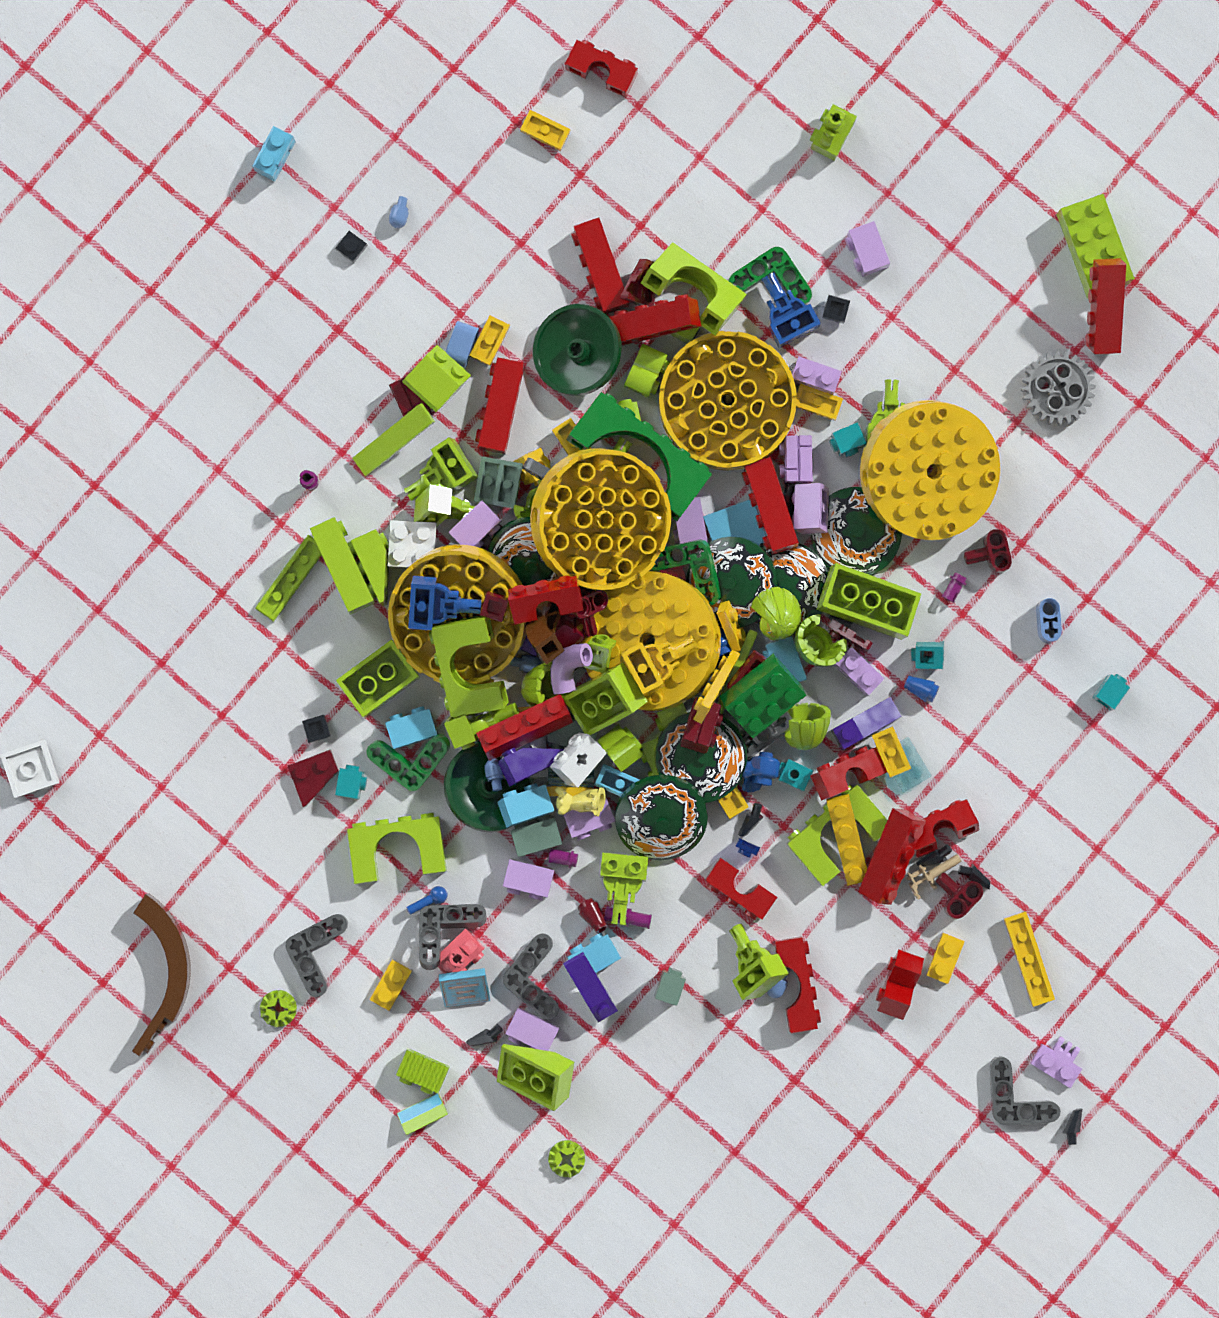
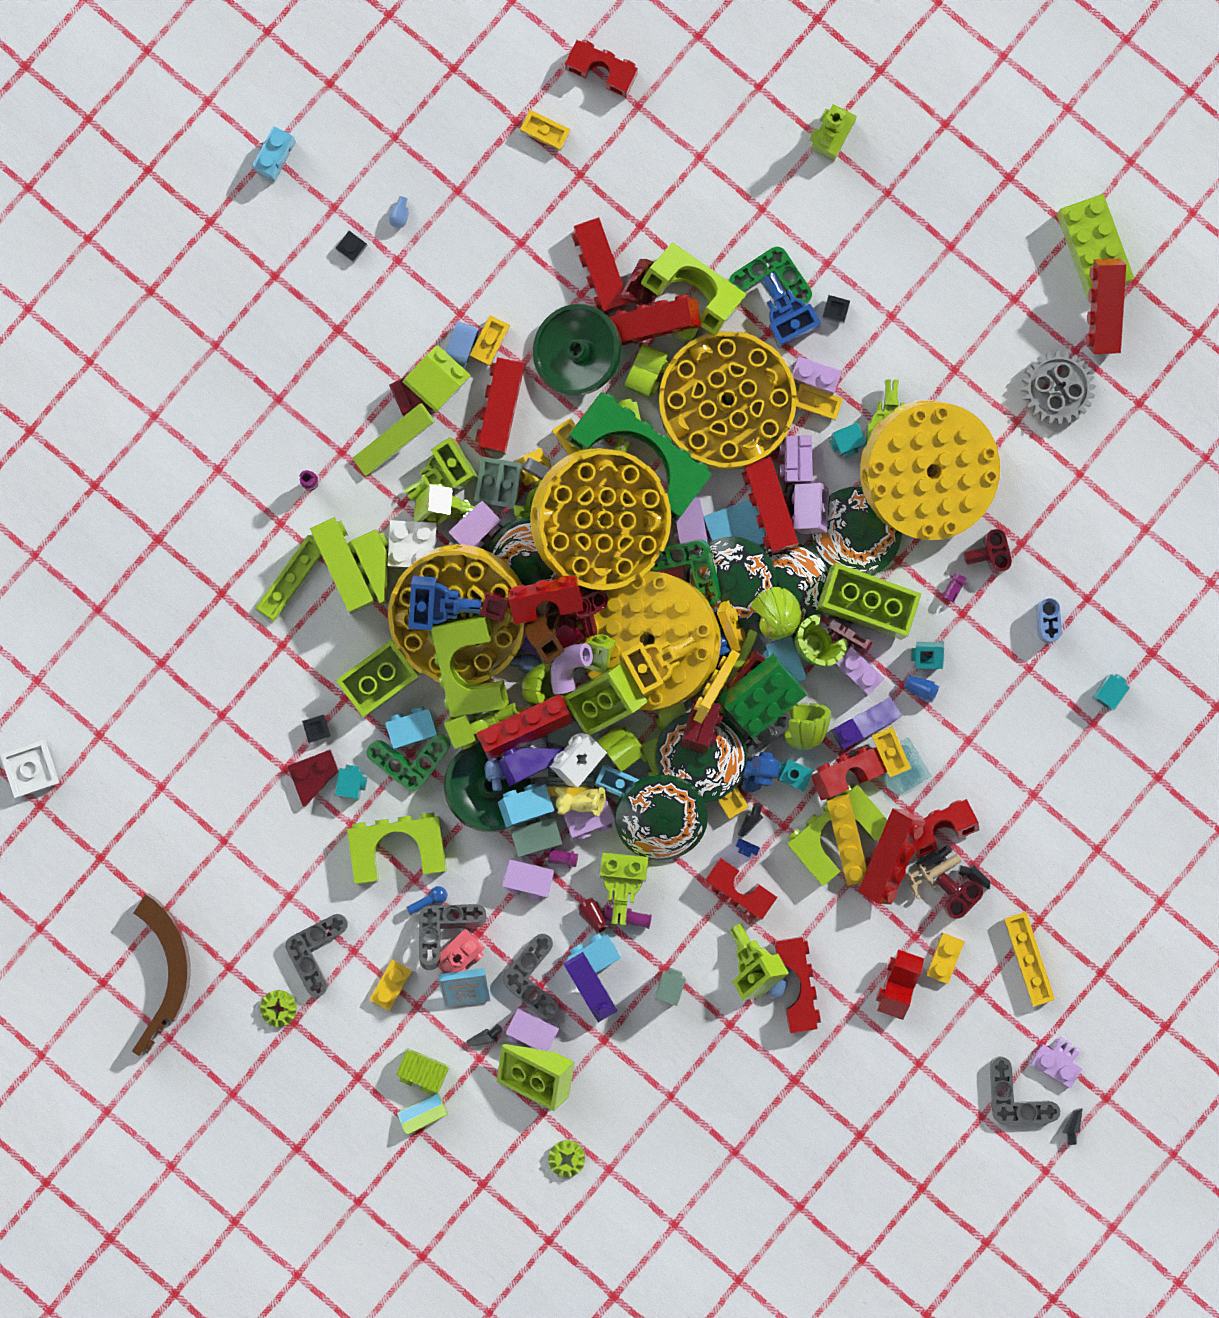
lavender brick [845,221,890,277] -> none

